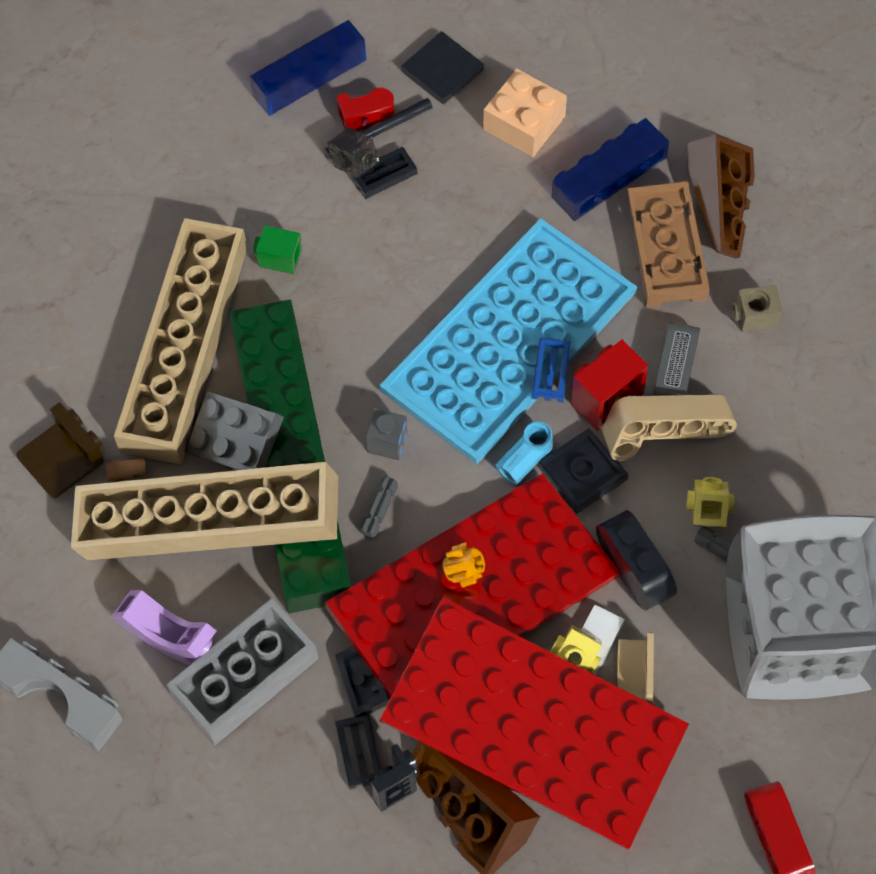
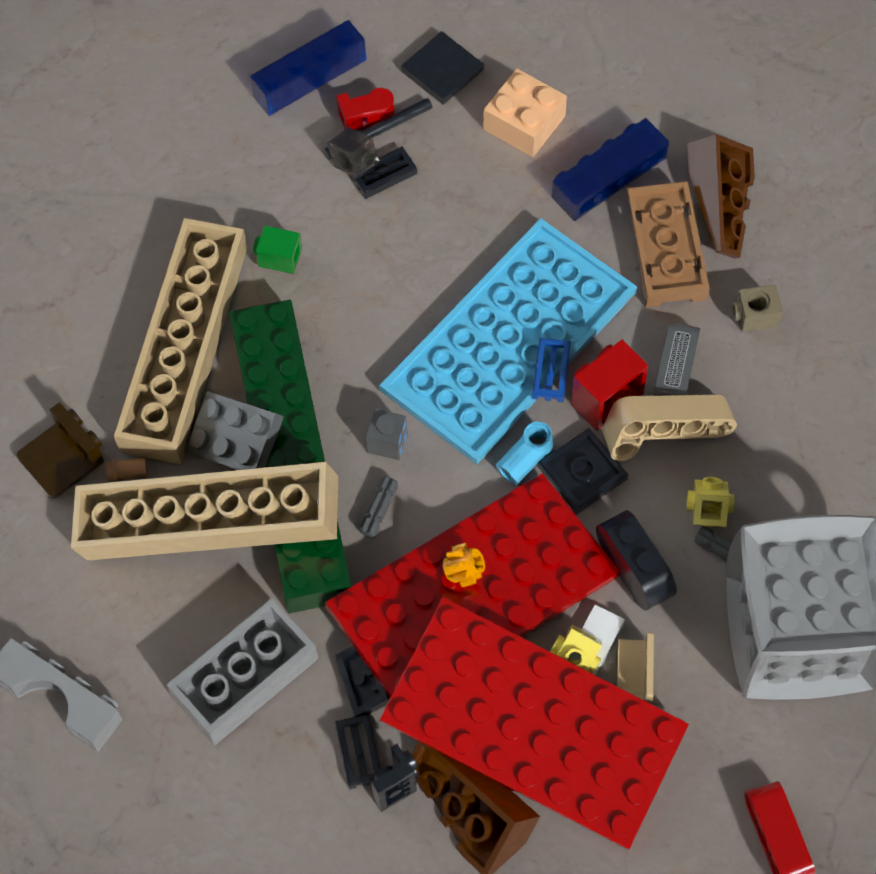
lavender arch [111,590,216,665] -> none

